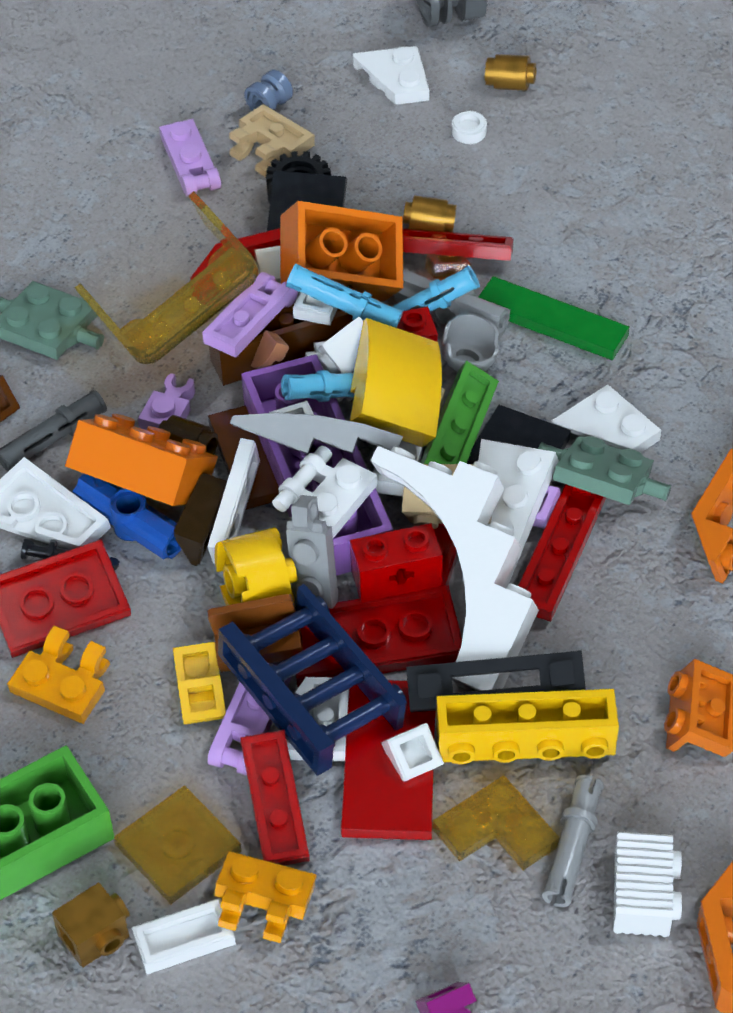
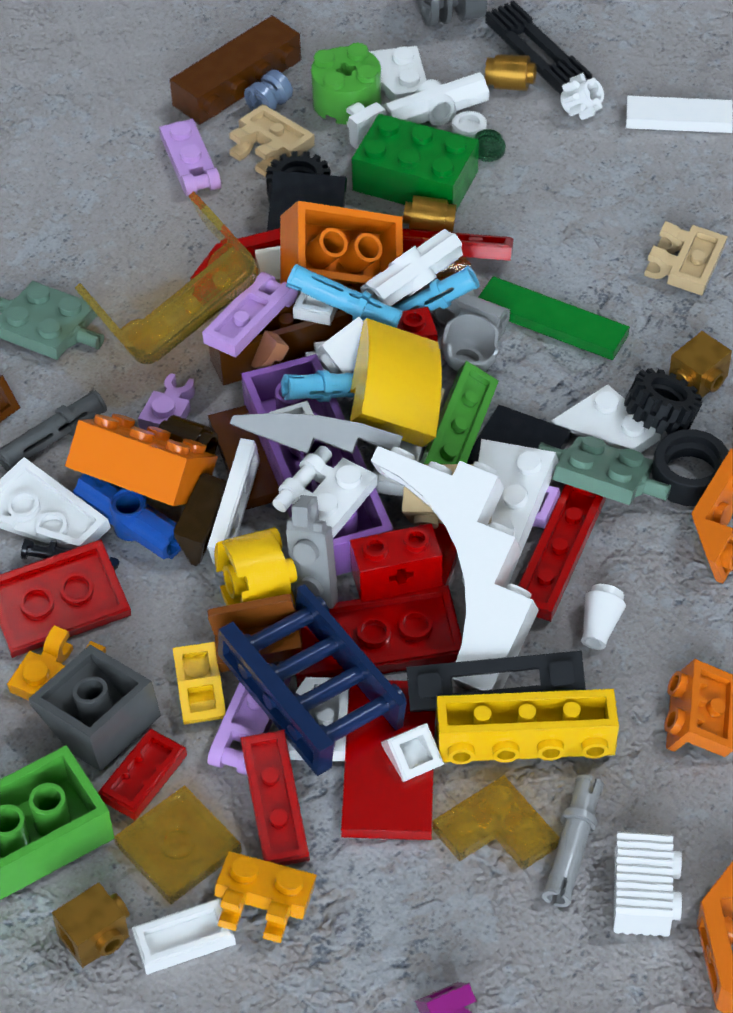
none -> dark grey slope [29,645,161,771]
none -> red plate [98,728,187,821]
none -> reddish brown brick [170,15,301,125]
none -> bright green brick [311,43,381,124]
none -> white tile [346,102,385,150]
none -> green brick [352,114,479,211]
none -> white piece [360,229,463,306]
none -> white piece [382,72,489,126]
none -> clear green plate [474,129,506,162]
none -> black container [485,0,592,95]
none -> white gear [561,73,604,120]
none -> white cone [581,584,626,650]
none -> black tyre [624,368,702,435]
none -> white tile [626,96,733,133]
none -> tan plate [644,221,728,296]
none -> black tyre [652,429,729,506]
none -> pearl gold brick [669,331,732,398]

